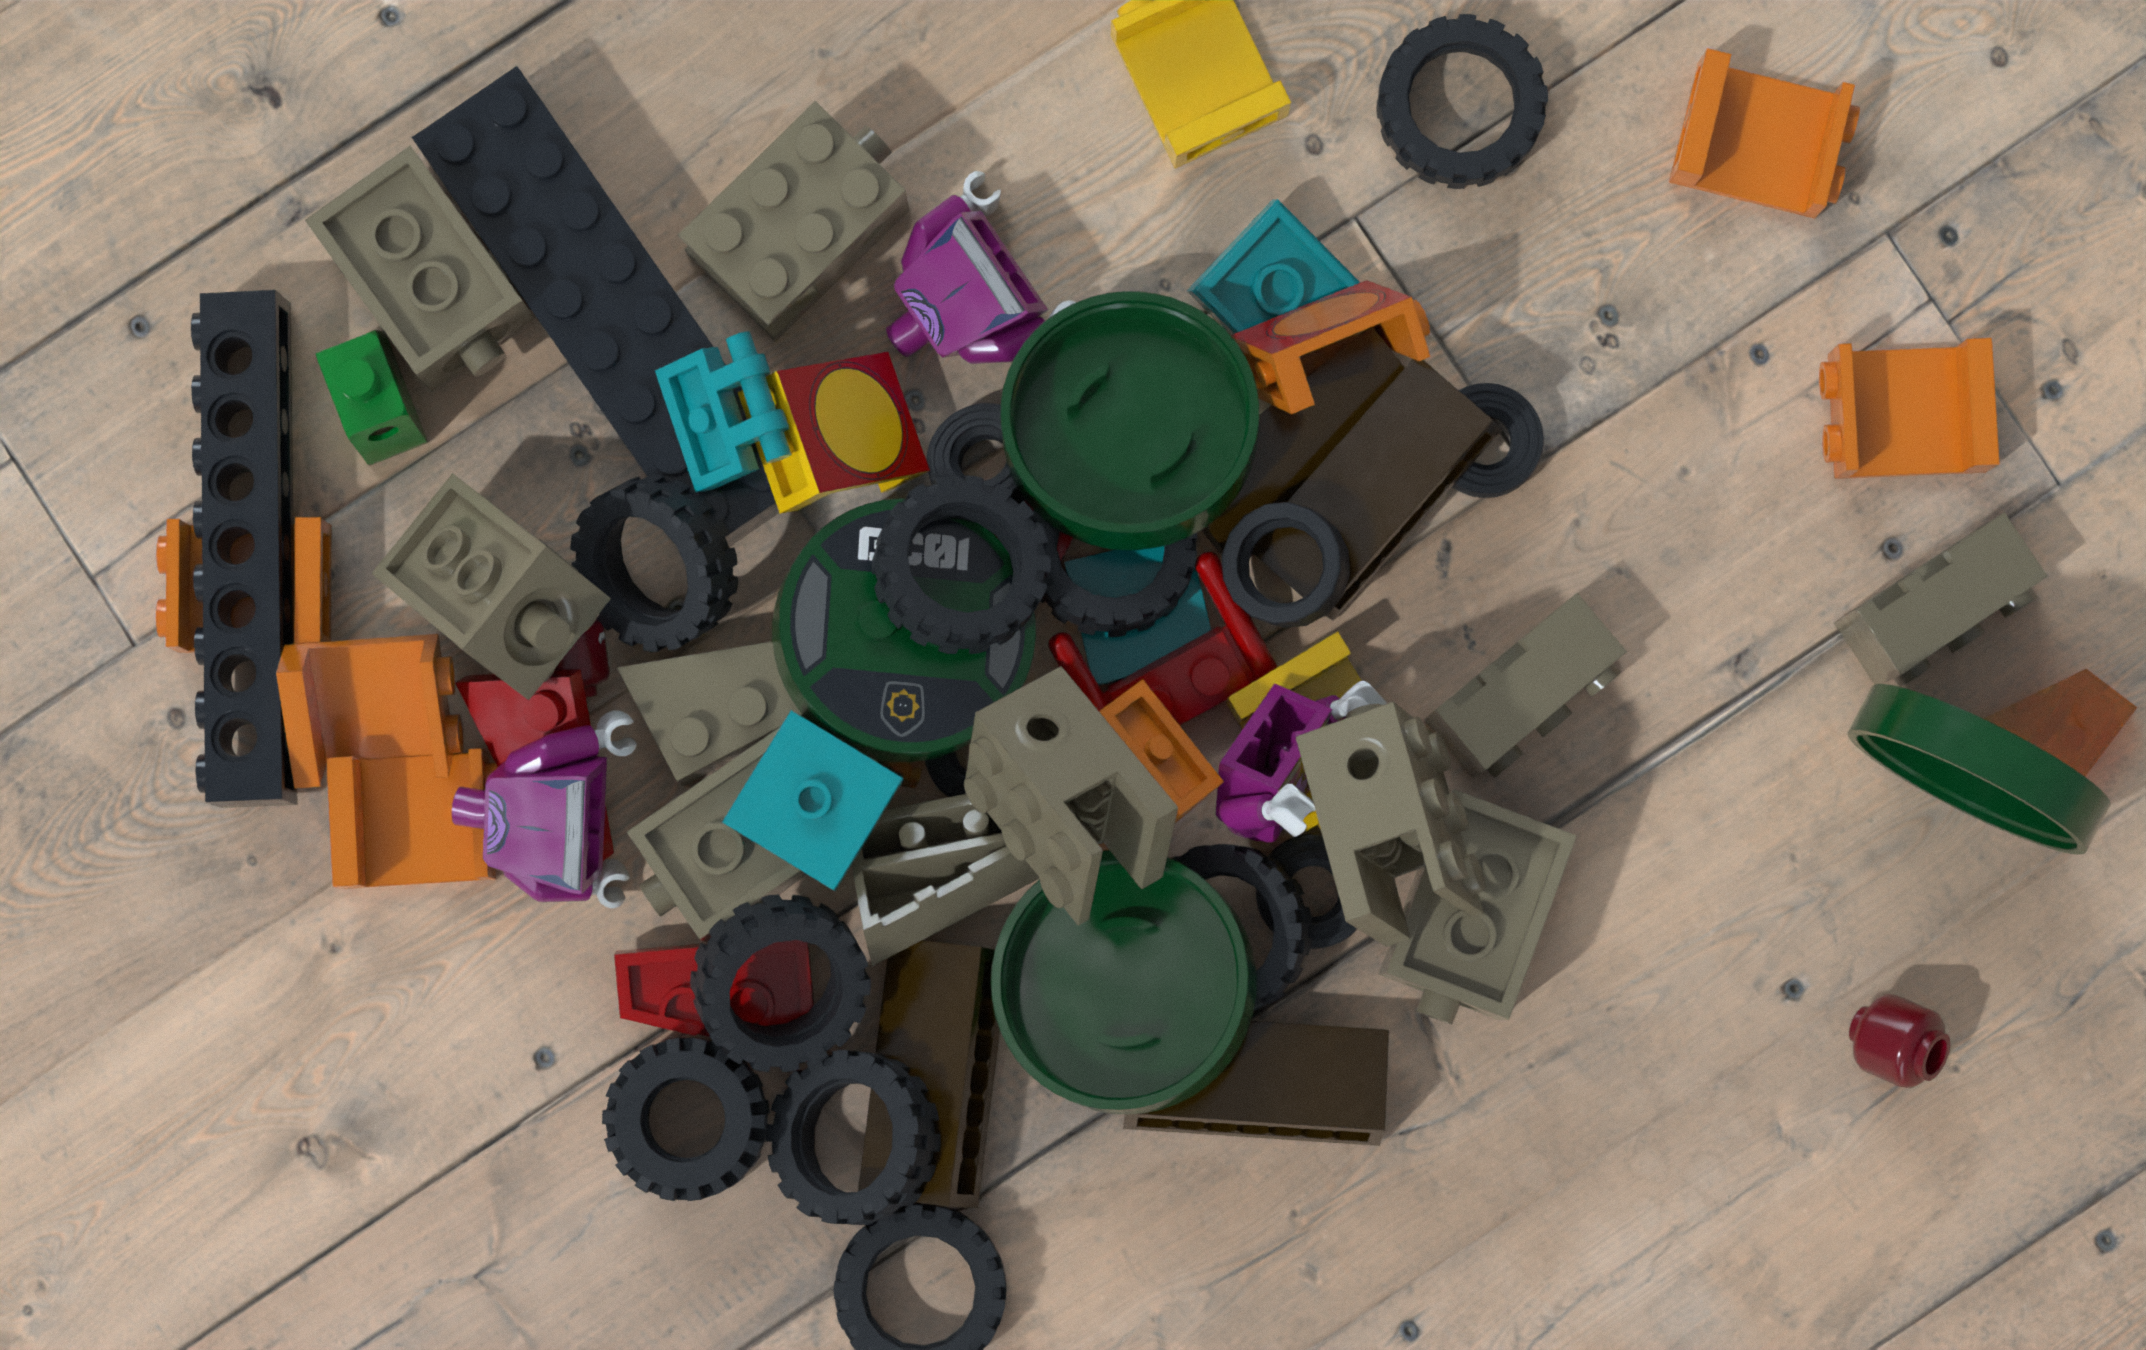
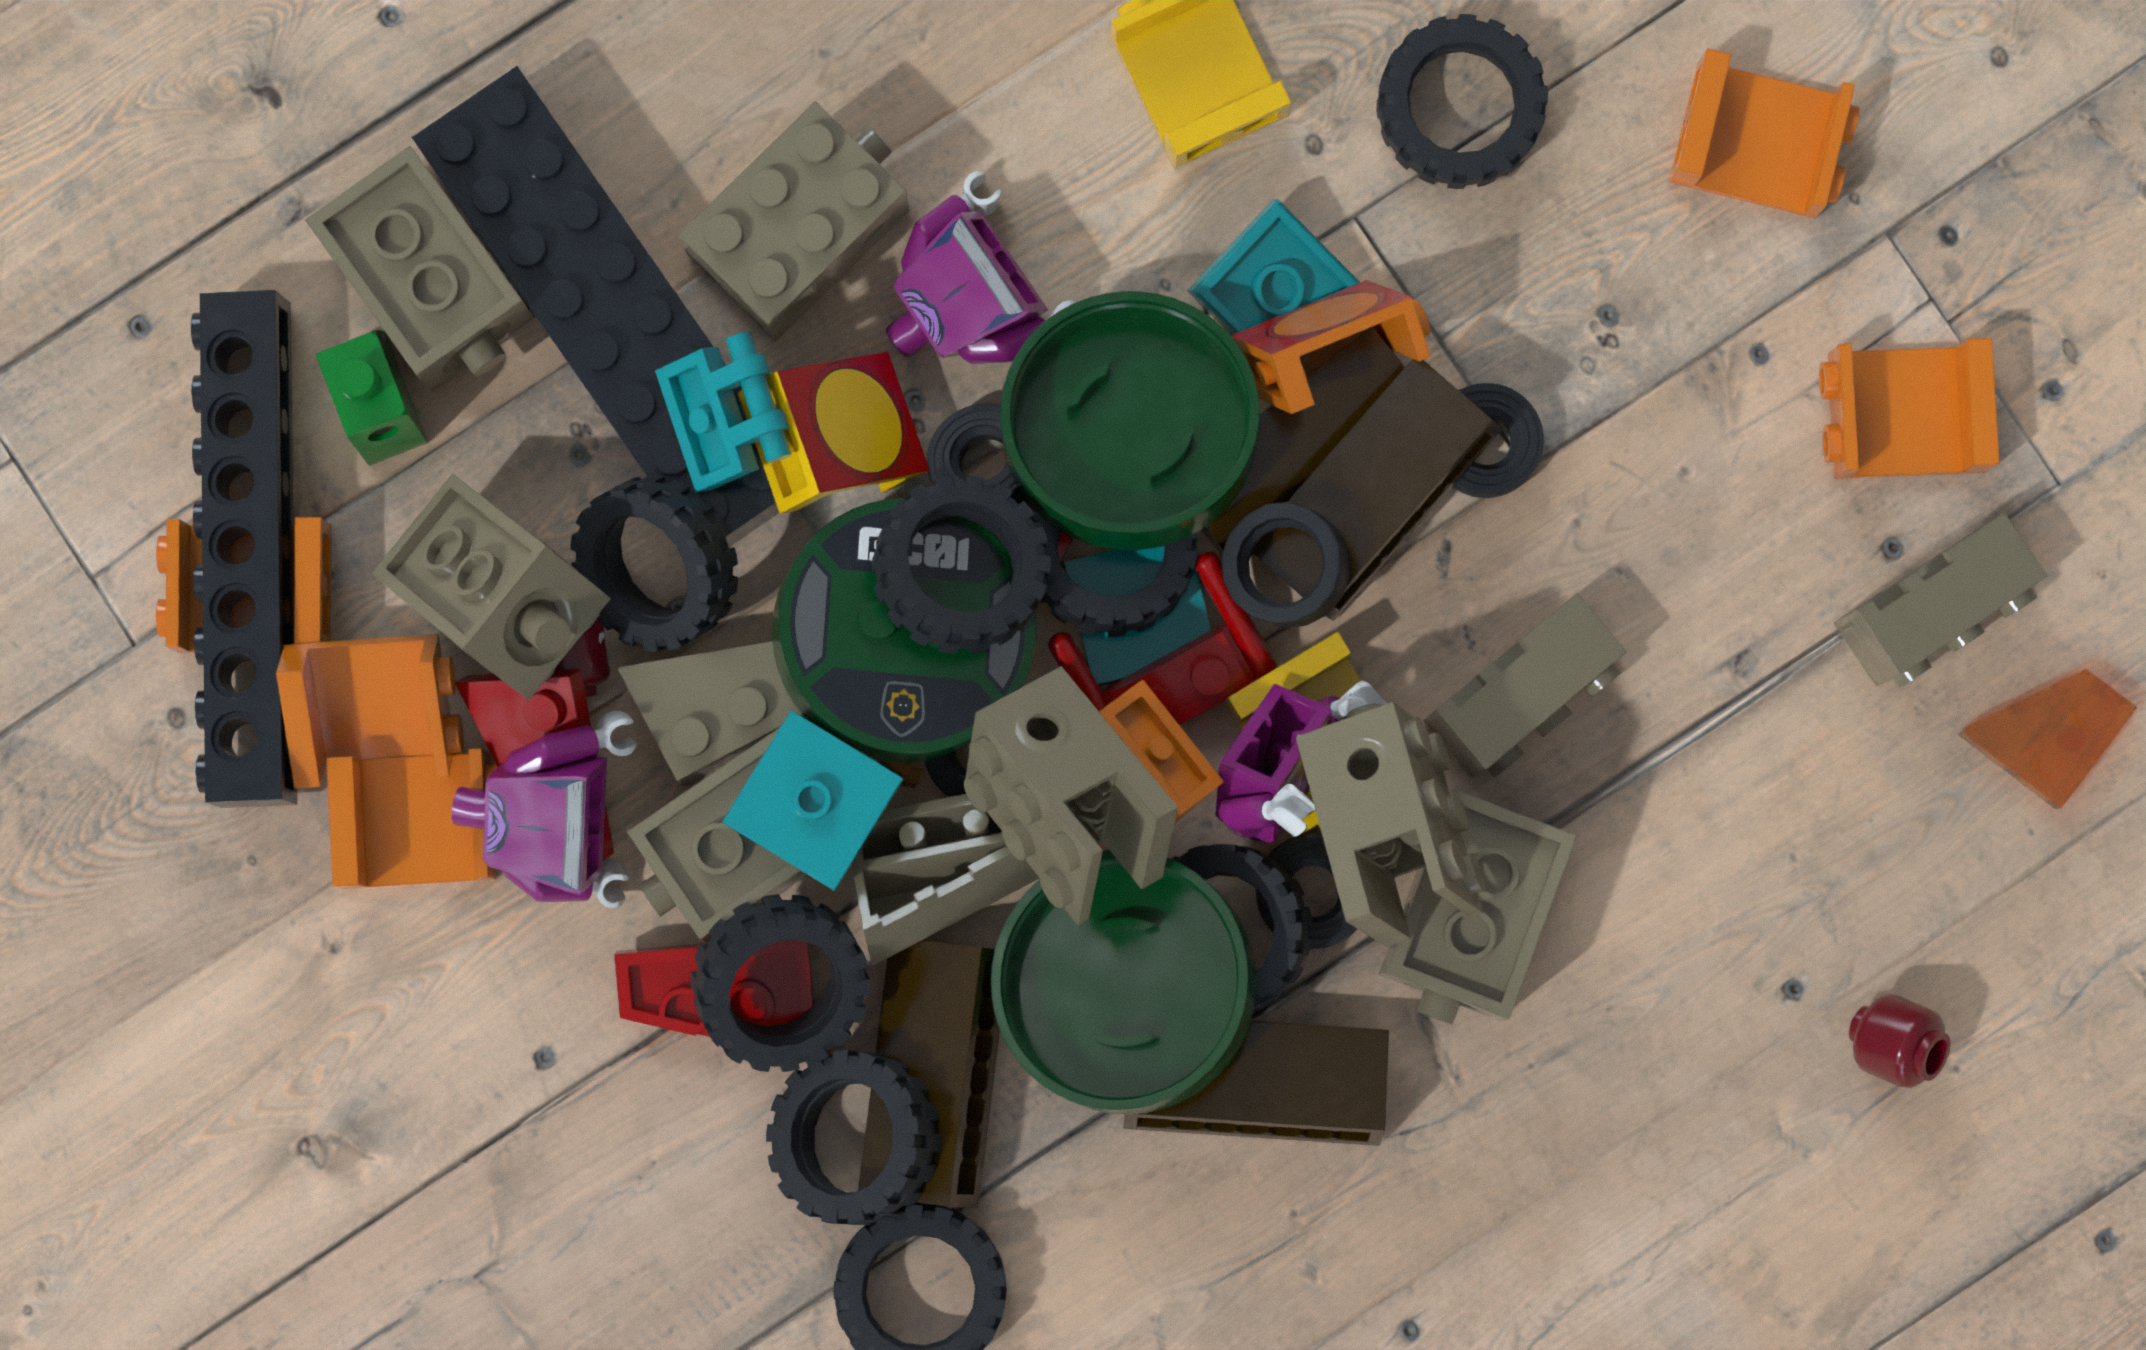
black tyre [602,1038,770,1202] -> none
dark green piece [1848,684,2111,855] -> none

